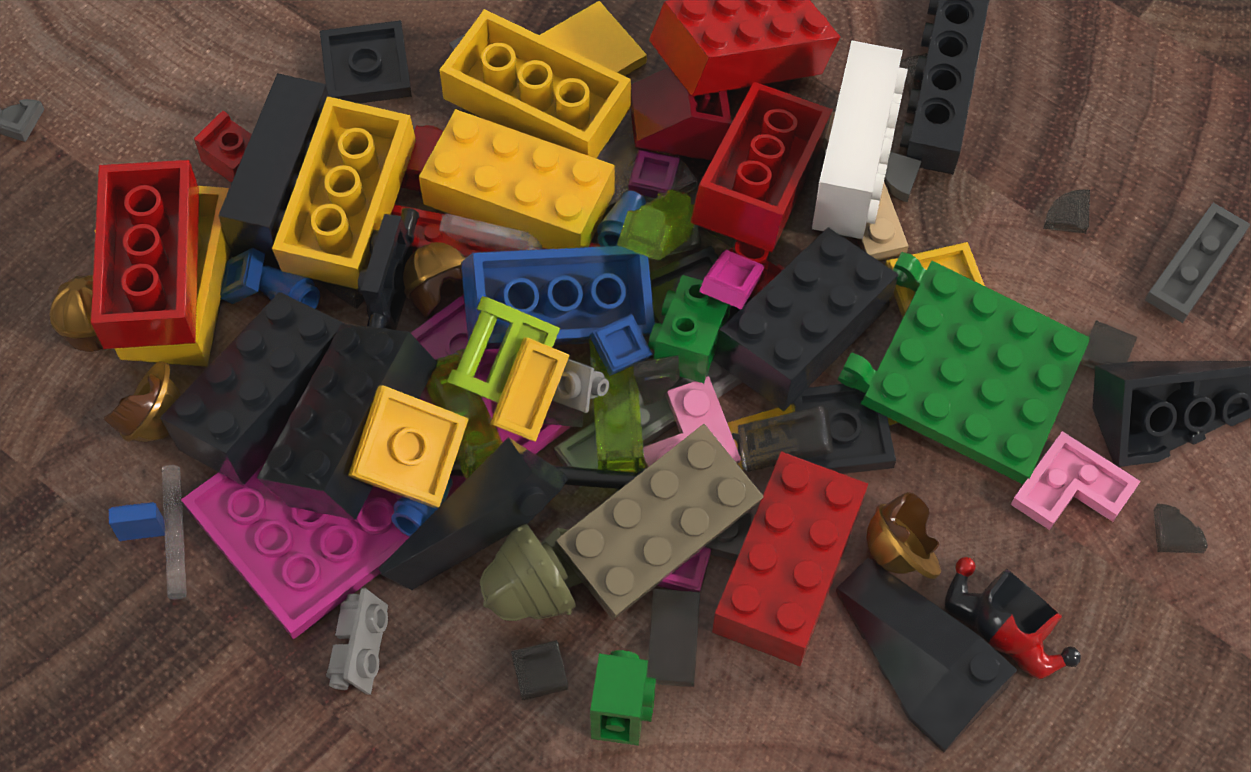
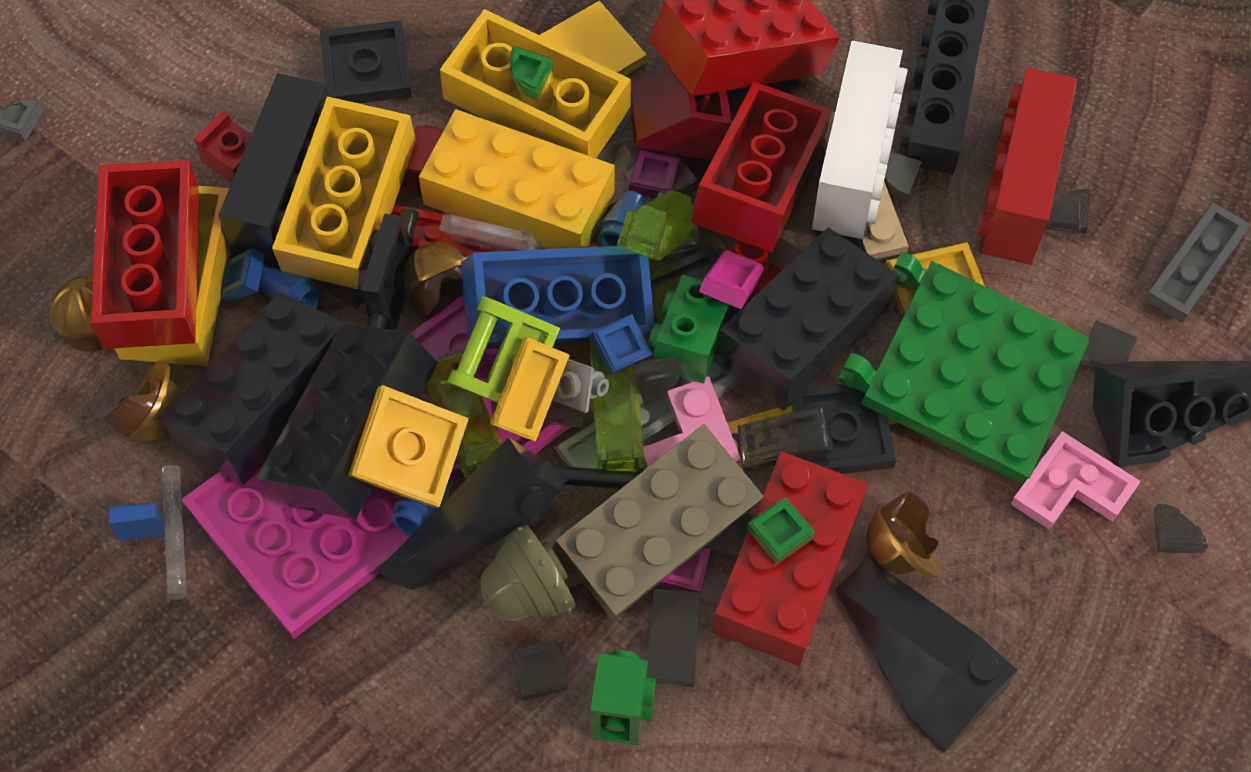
light grey hinge [326,588,388,695] -> none
black piece [944,557,1081,680] -> none
none -> green tile [510,46,553,100]
none -> green tile [747,497,815,564]
none -> red brick [977,67,1077,265]

